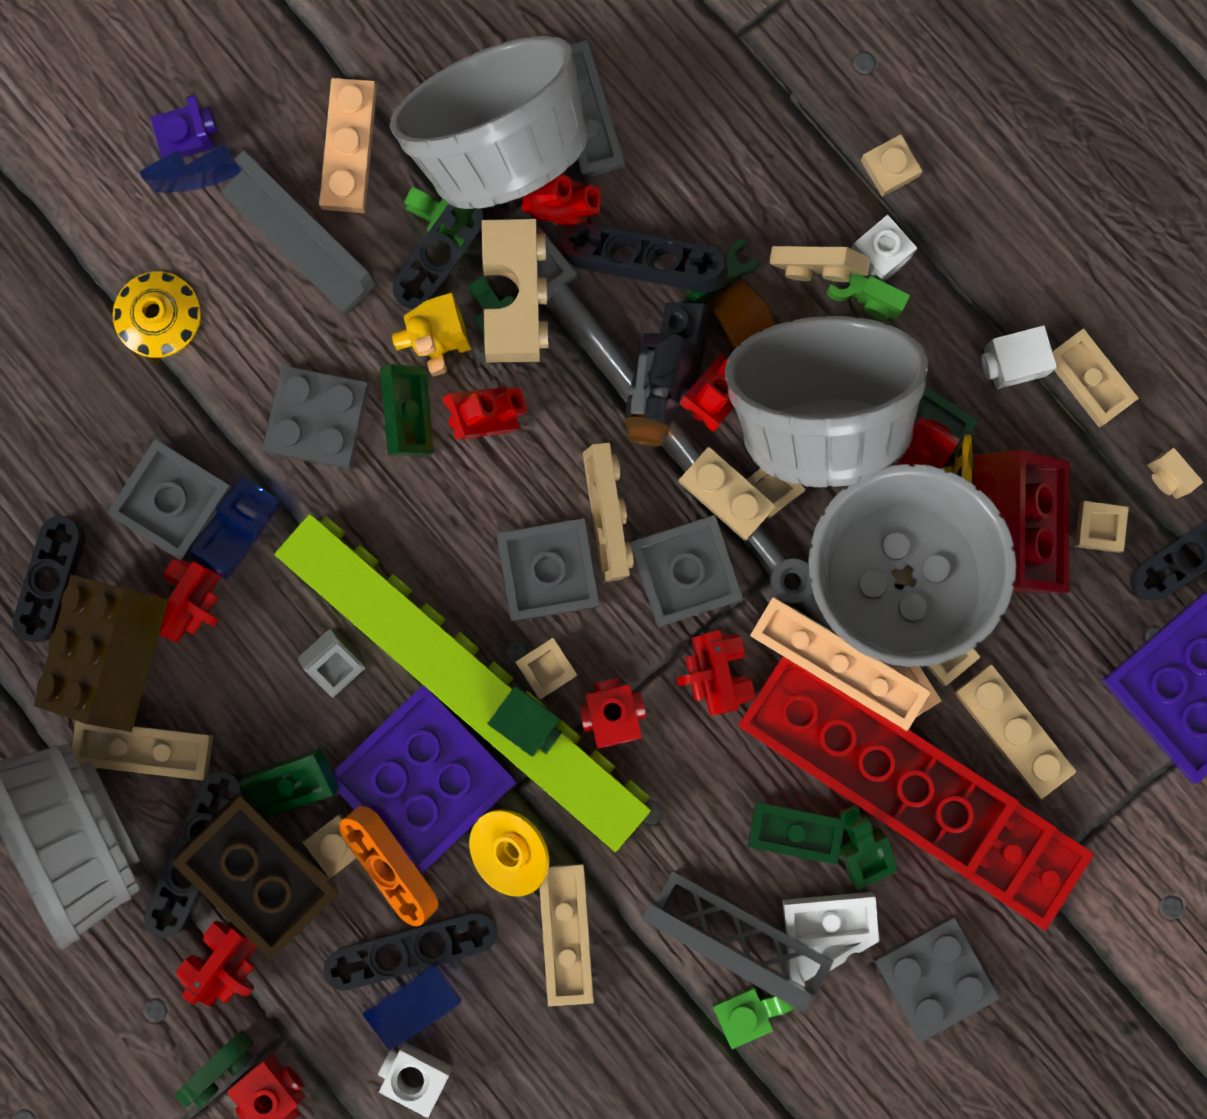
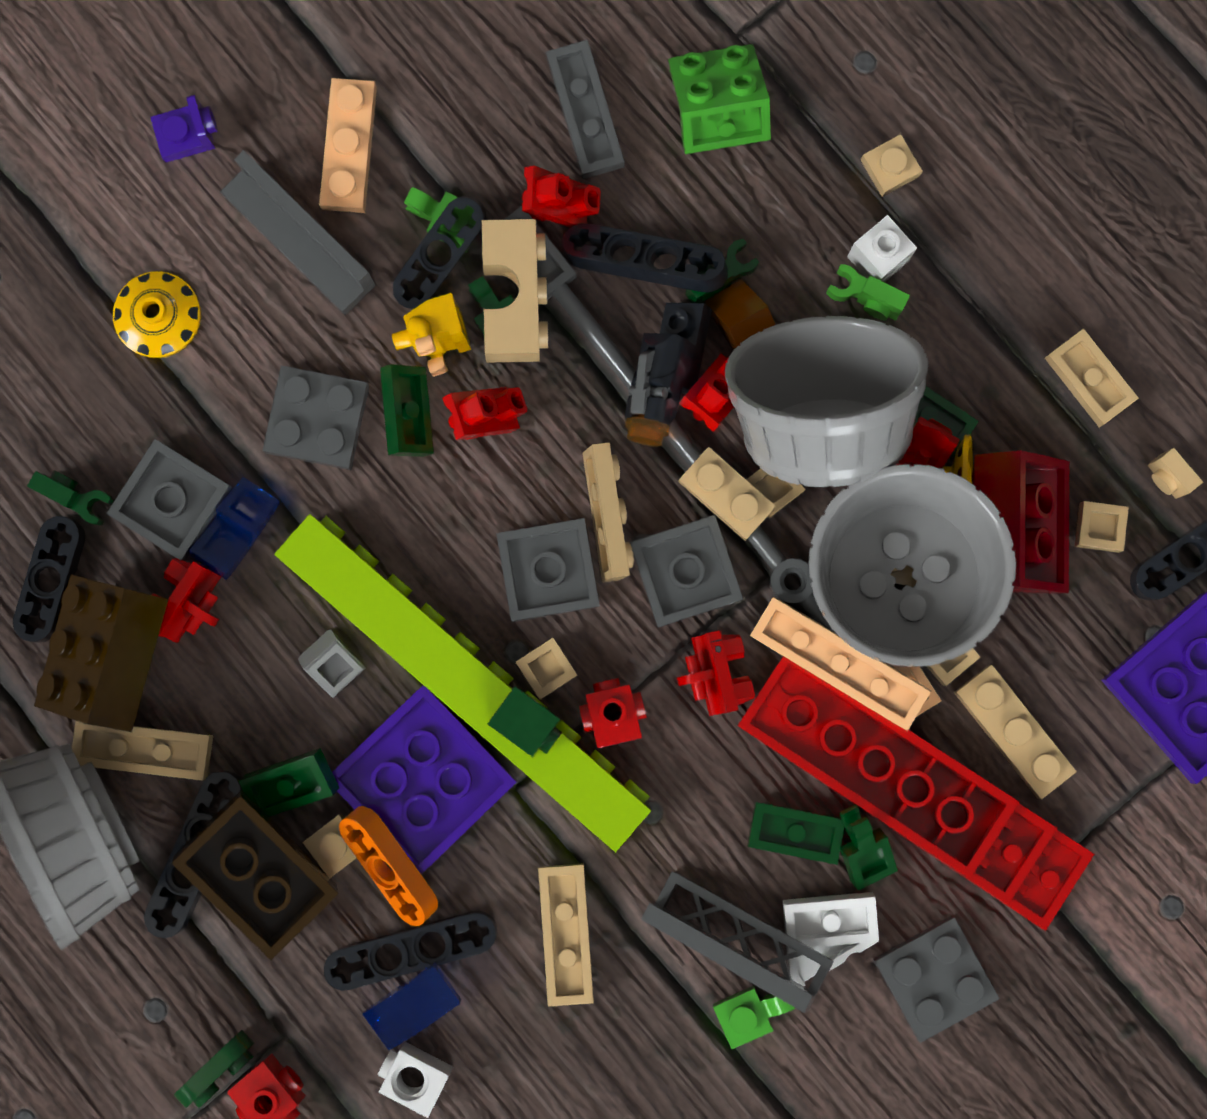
clear blue slope [139,144,241,193] -> none
red hips [176,921,257,1007] -> none
light grey piece [390,36,588,209] -> none
yellow dish [469,809,549,897] -> none
tan plate [769,246,871,282] -> none
white brick [981,325,1057,390] -> none
none -> dark green plate [27,470,115,526]
none -> bright green bracket [669,44,771,154]

